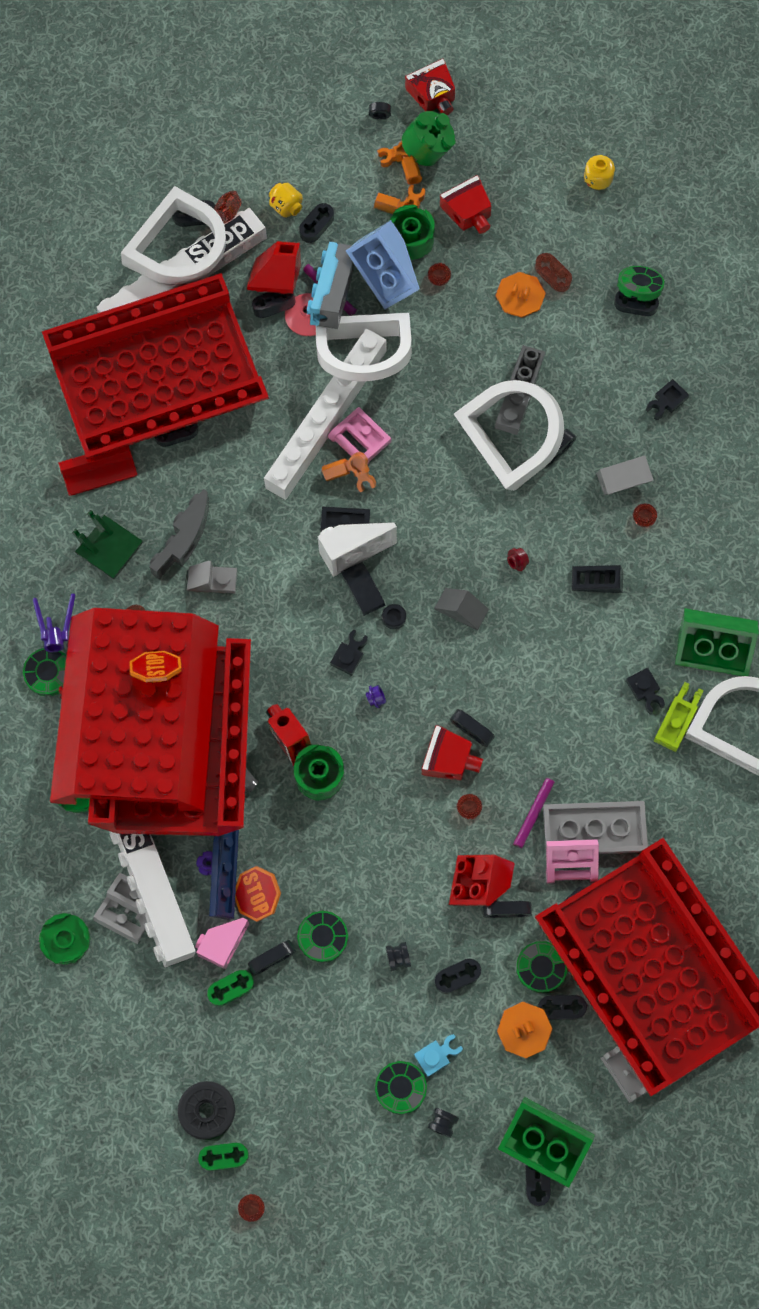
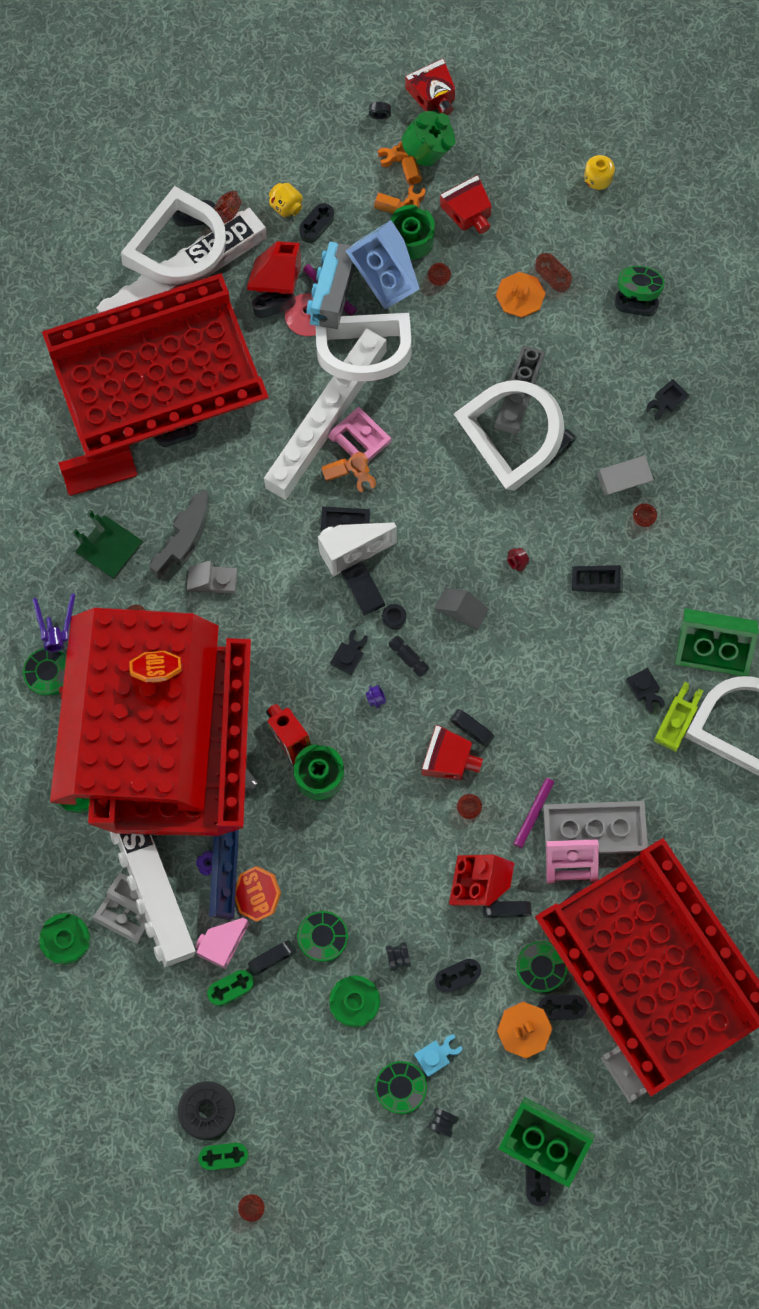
none -> green tile [329,975,381,1028]
none -> black axle [388,636,429,677]

